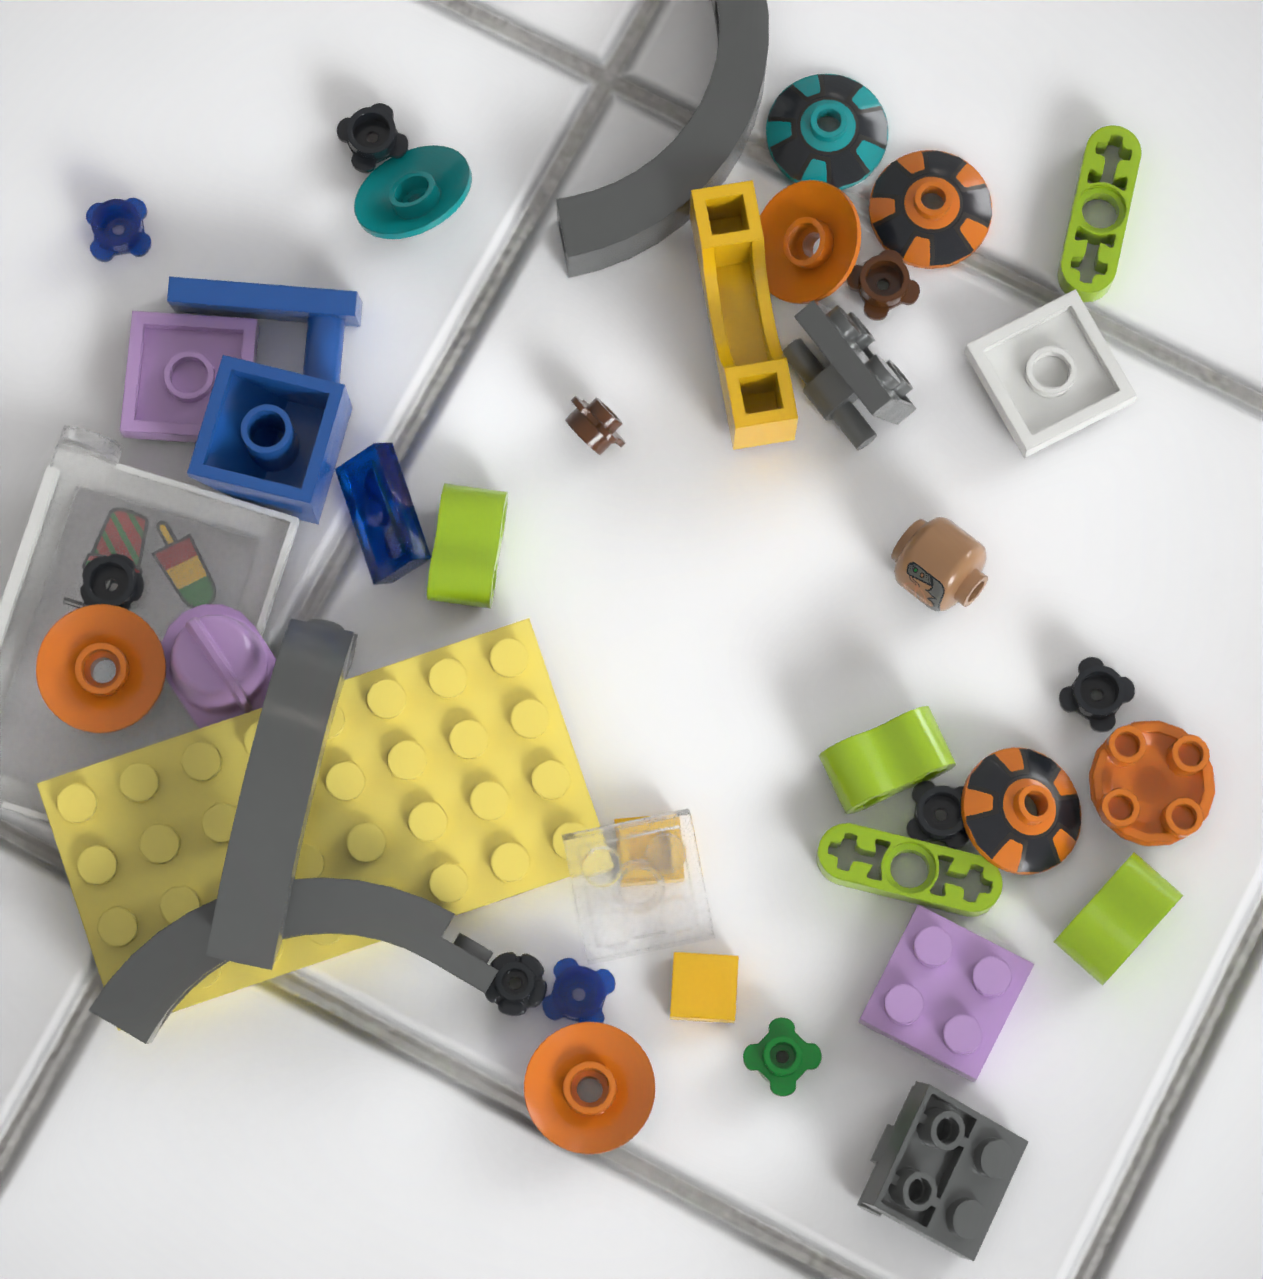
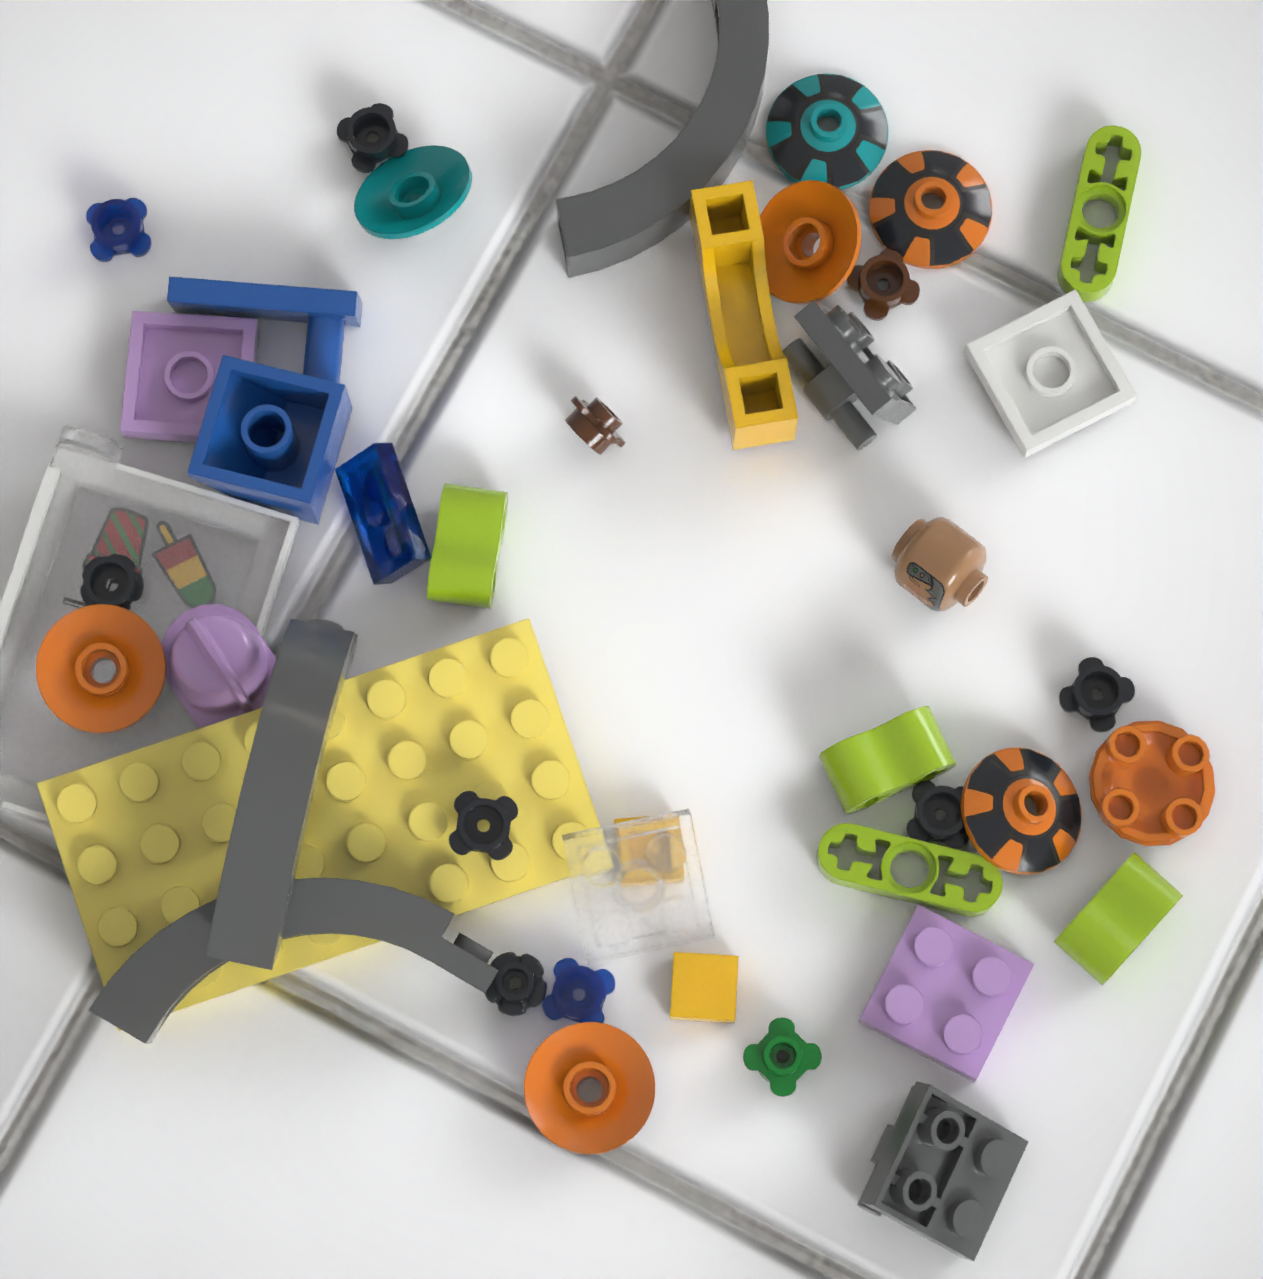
none -> black plate [449,791,518,860]

